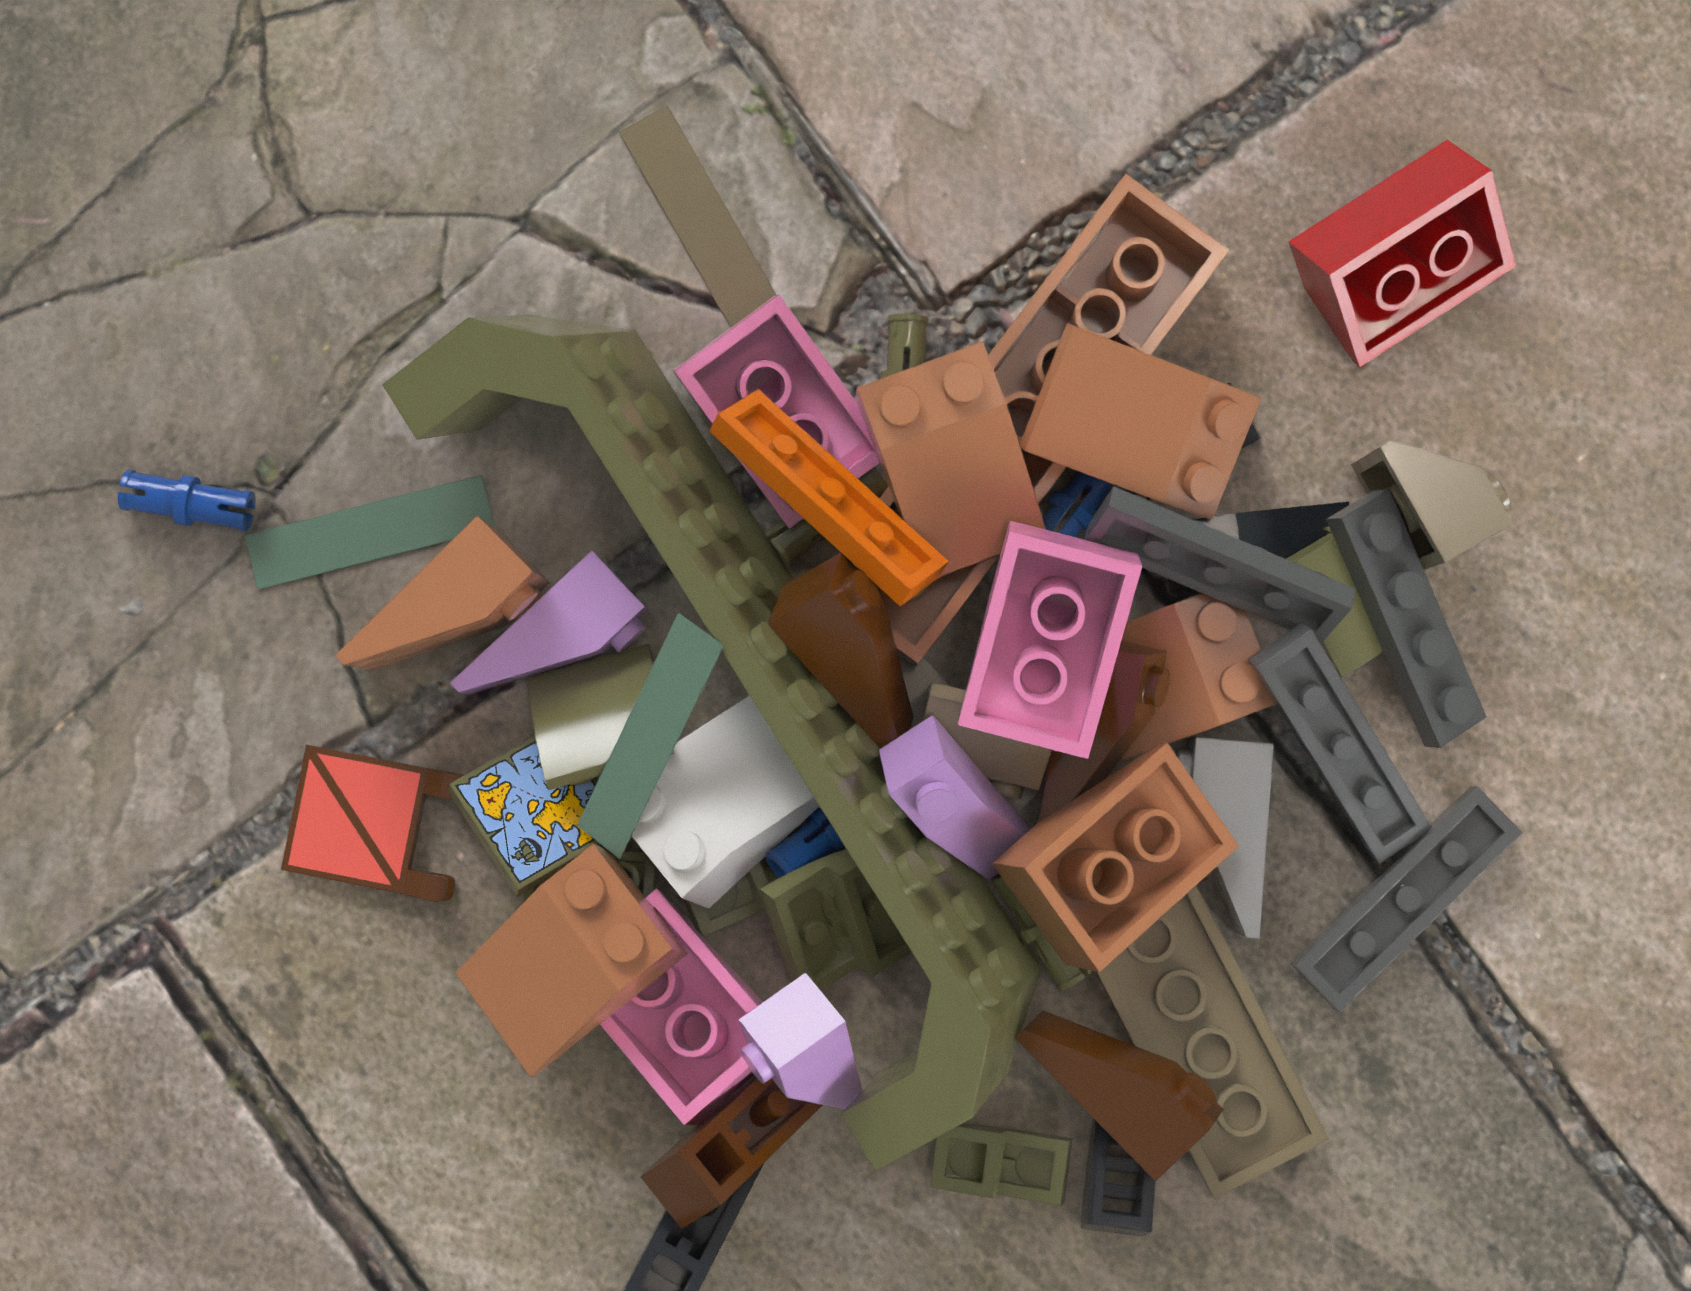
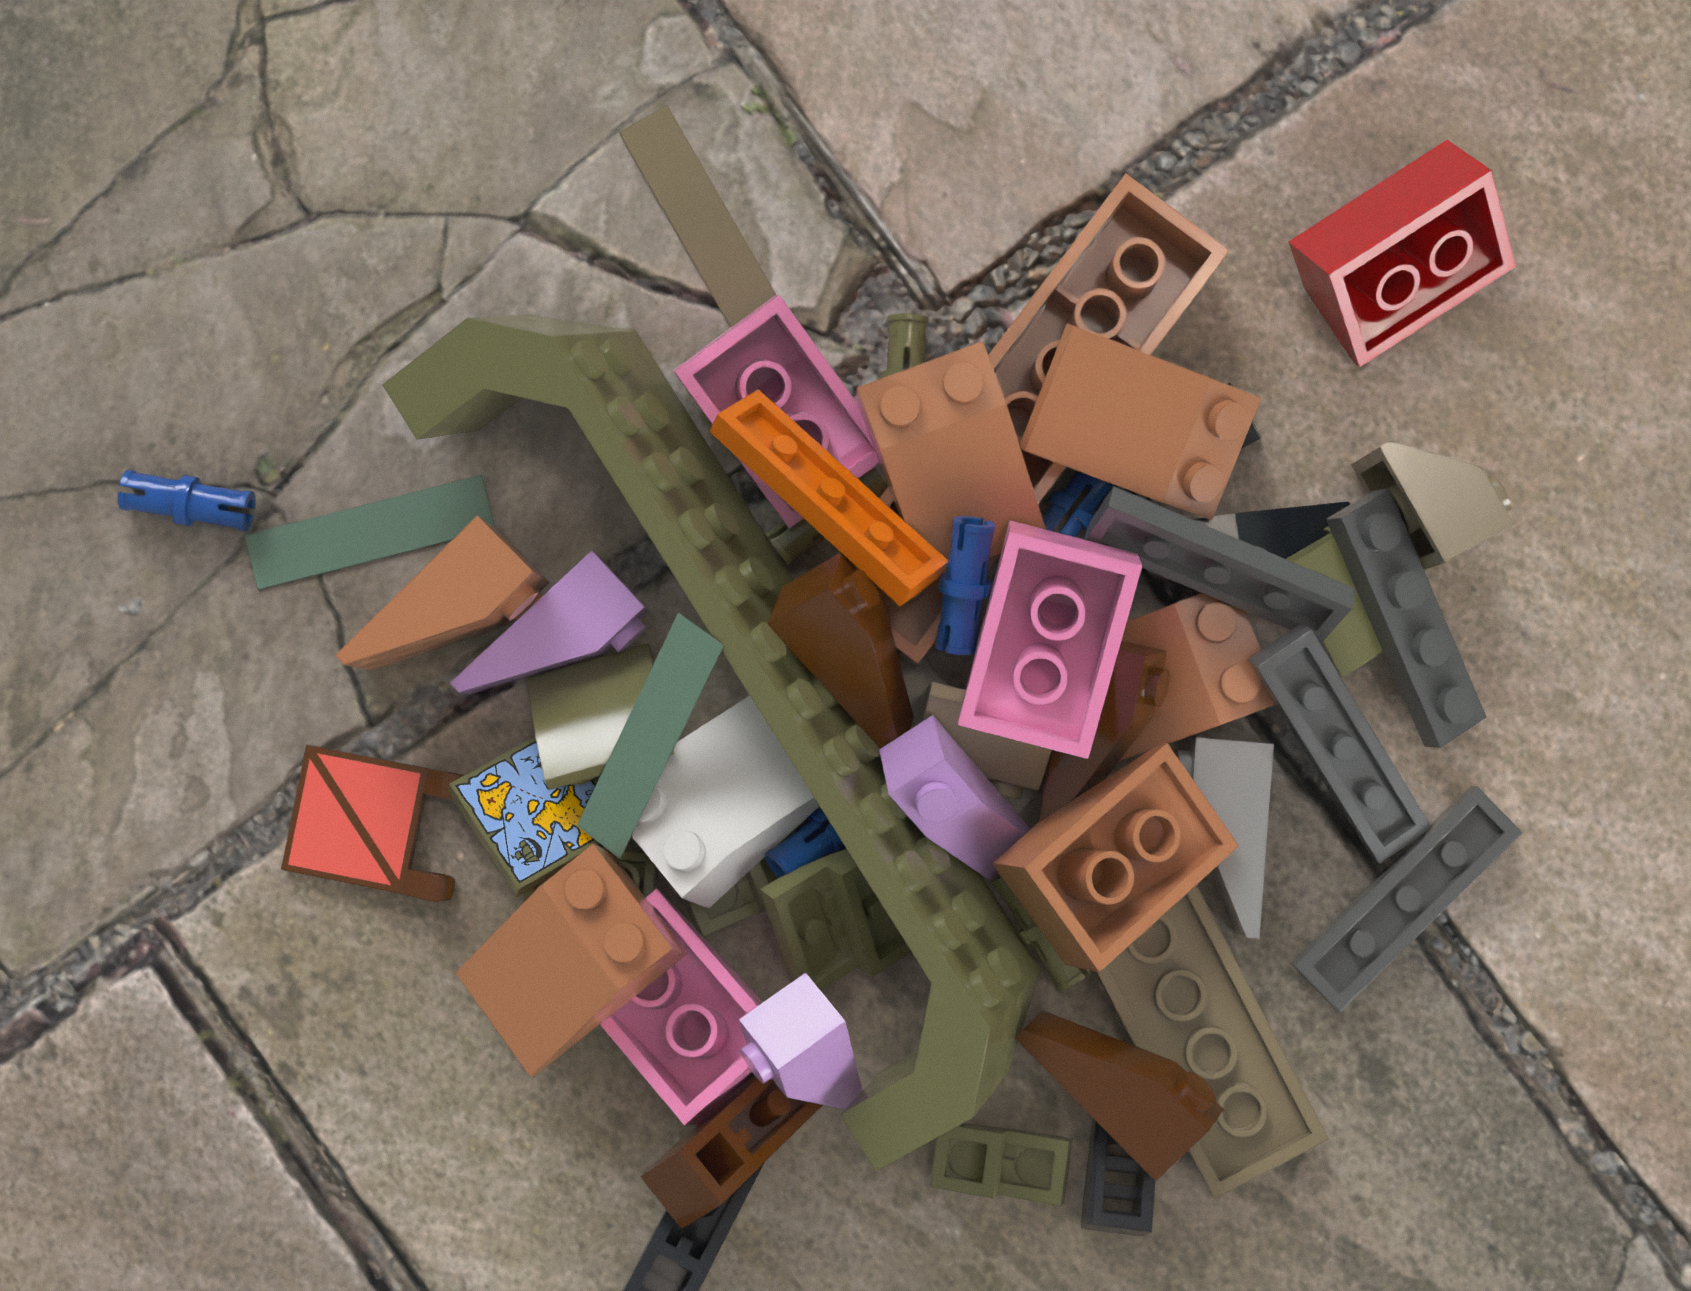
none -> blue pin [934,516,996,655]

